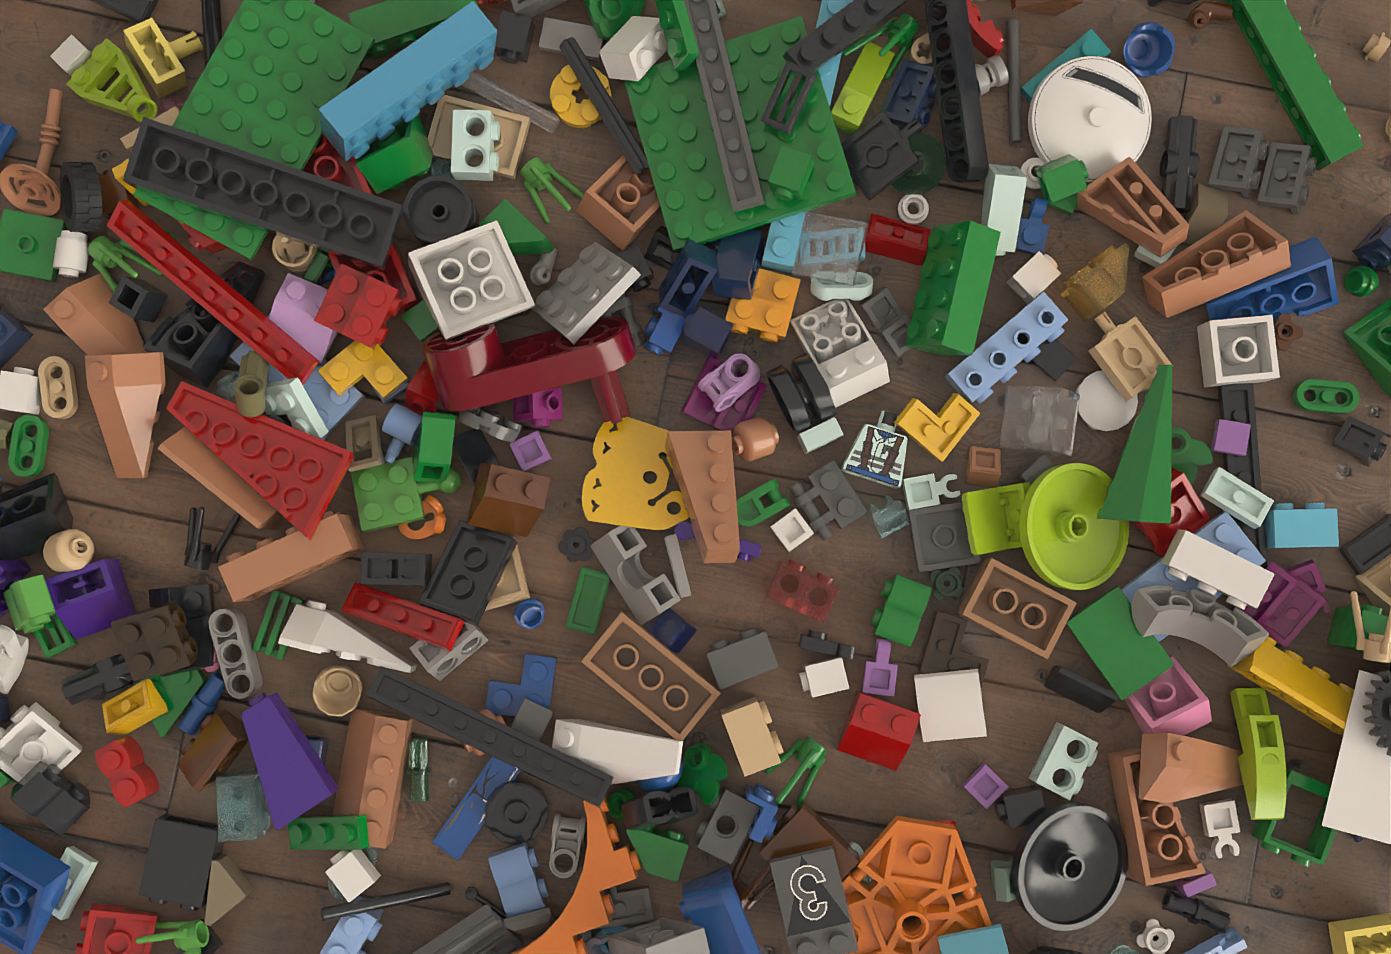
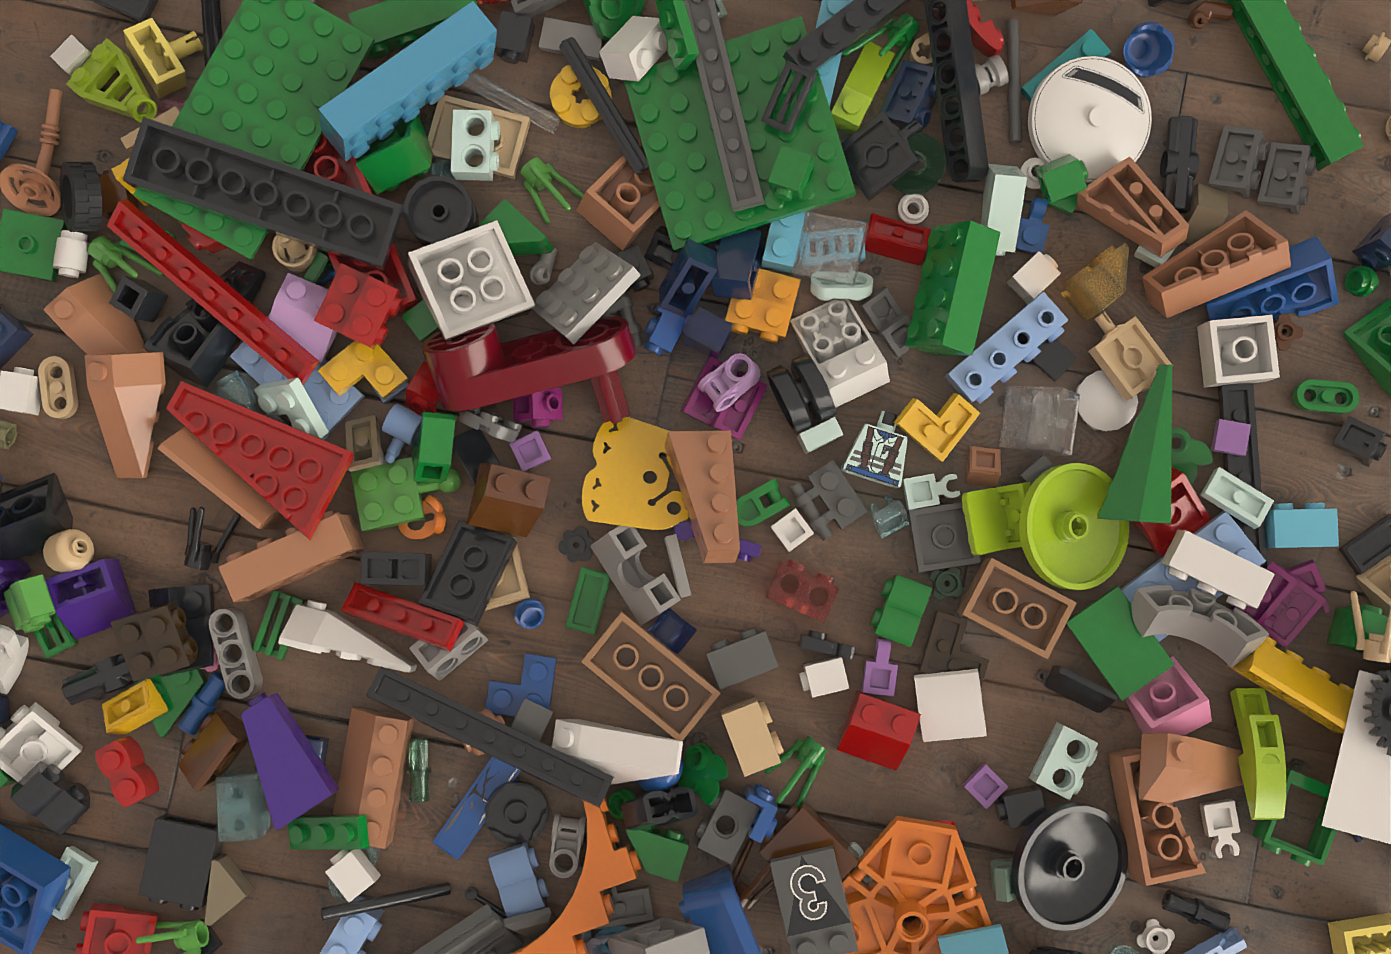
green plate [8,415,49,478] -> none
olive piece [234,351,270,417] -> none
tan hair [312,665,363,717] -> none
nougat head [731,416,779,462] -> none
medium lavender tile [1173,869,1217,897] -> none

